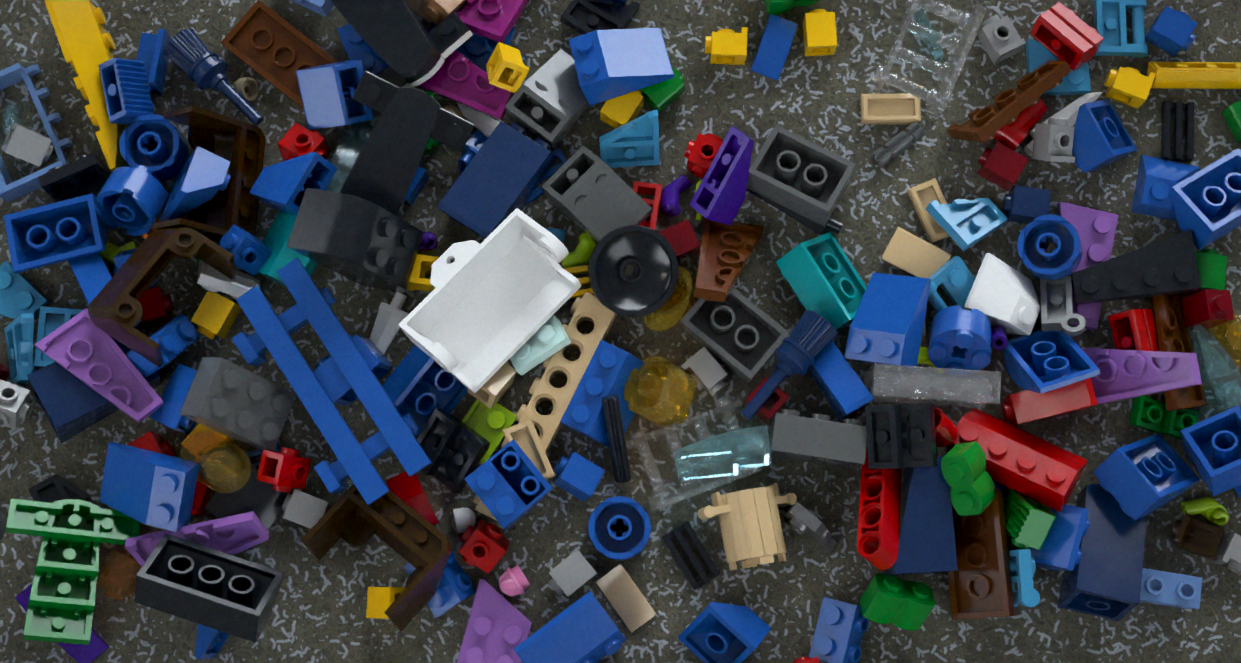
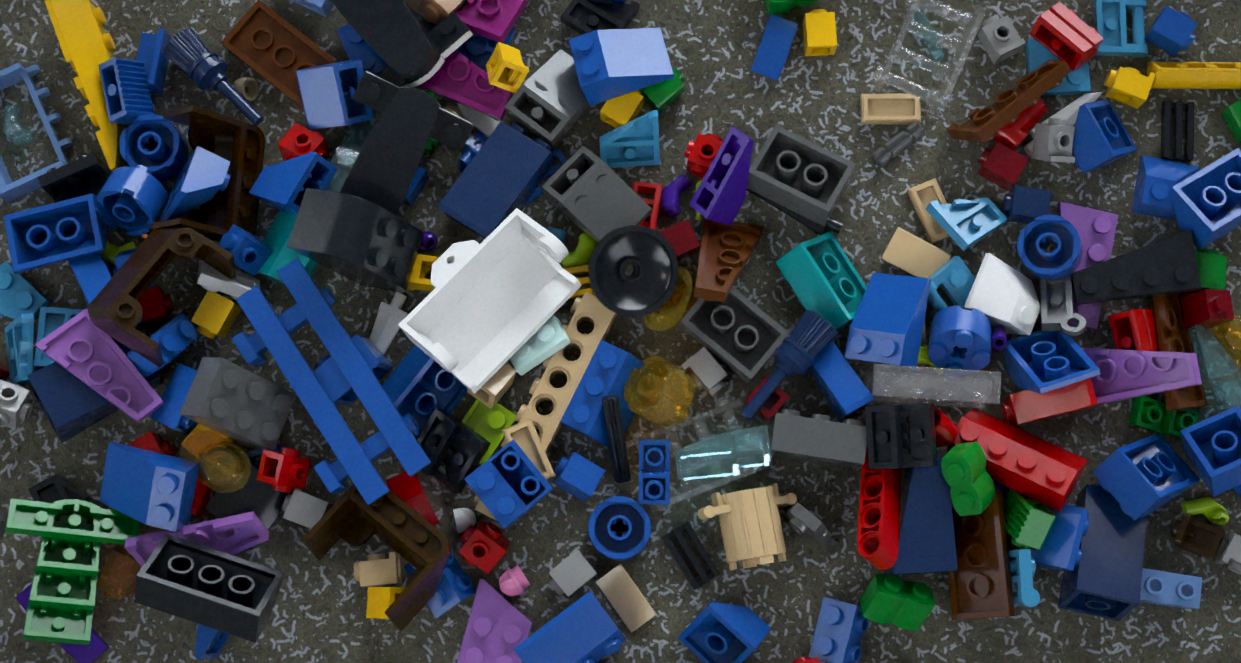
light grey brick [1,122,53,167] -> none
yellow brick [705,27,748,65] -> none
none -> tan brick [354,552,402,587]
none -> blue slope [638,439,670,505]

